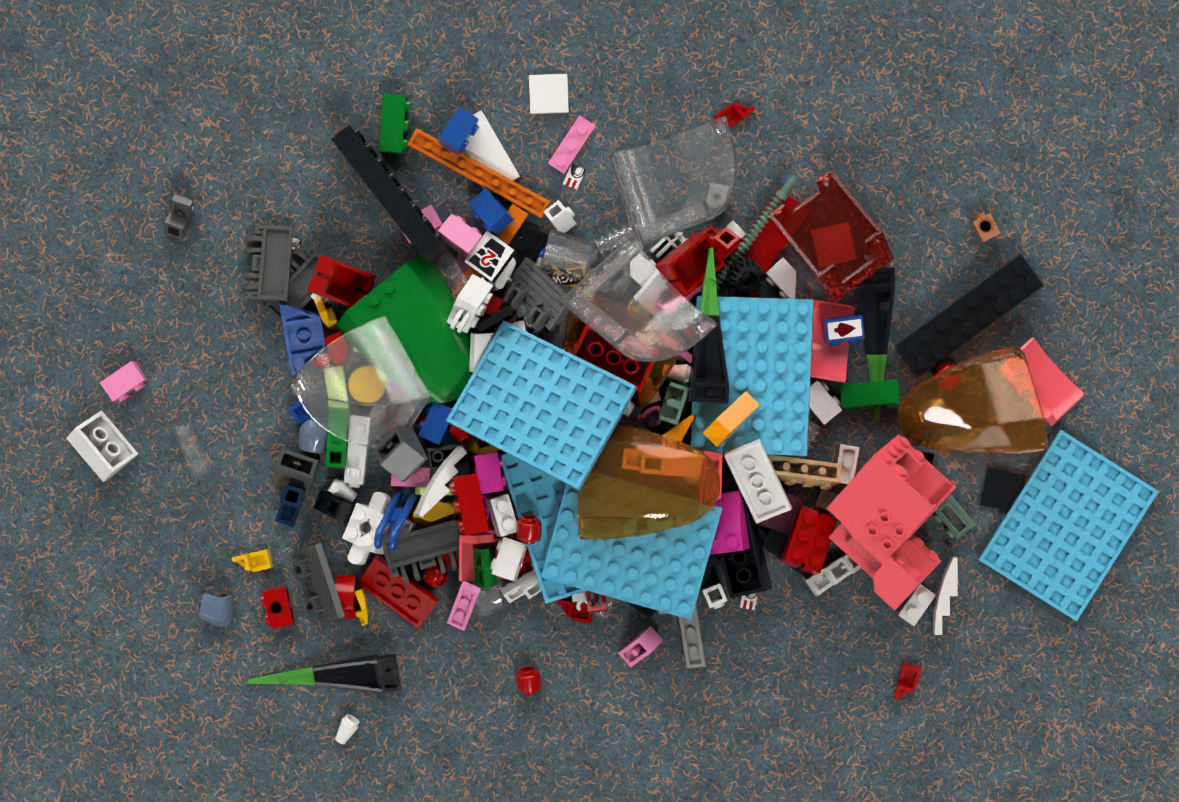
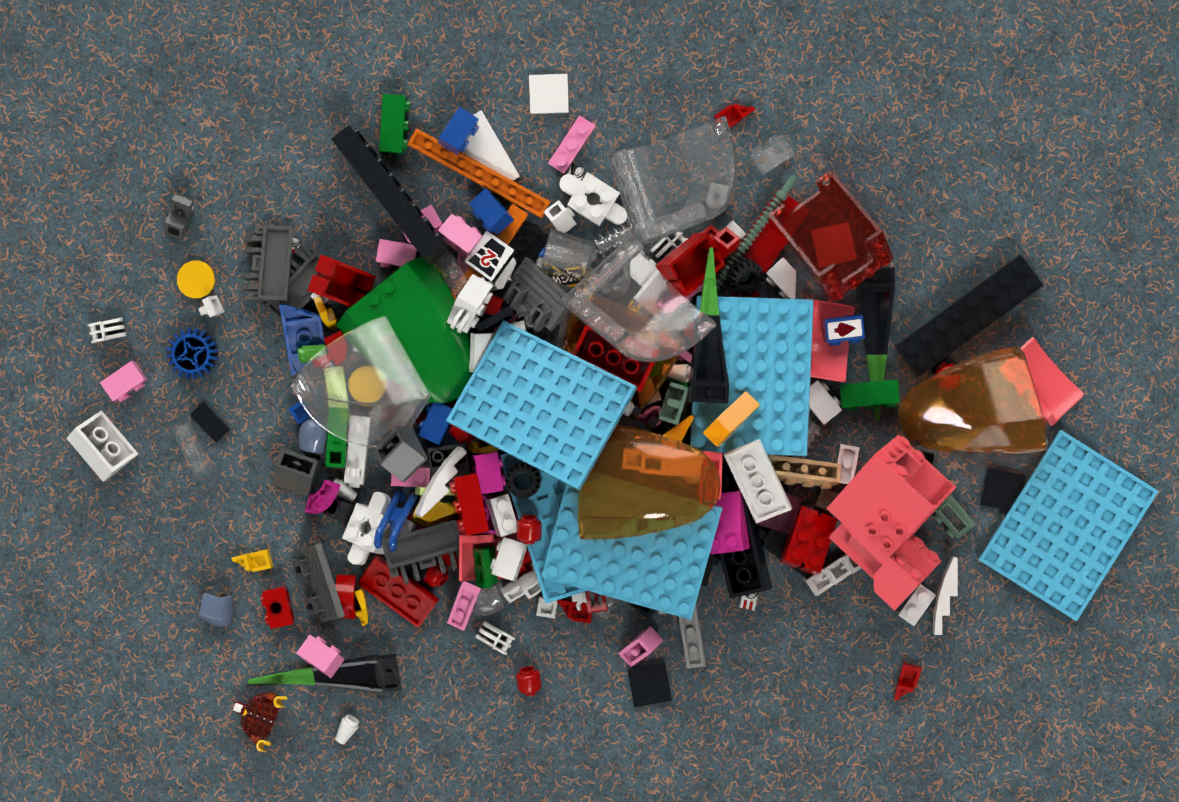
dark blue brick [275,484,306,527] -> none
white brick [702,582,727,609] -> none
nougat brick [971,212,1001,243] -> none
none -> white arm [87,317,126,343]
none -> blue gear [166,328,218,379]
none -> yellow tile [177,260,216,299]
none -> black tile [190,402,231,443]
none -> white tile [198,295,224,317]
none -> clear red torso [233,692,287,753]
none -> bright pink brick [296,635,345,678]
none -> bright green cone [297,344,327,364]
none -> dark pink tile [305,480,341,514]
none -> bright pink brick [376,239,418,269]
none -> white arm [475,621,516,655]
none -> black tyre [505,463,542,498]
none -> white tile [536,596,557,619]
none -> white brick [560,172,627,227]
none -> black tile [627,662,672,707]
none -> clear brick [749,134,795,177]

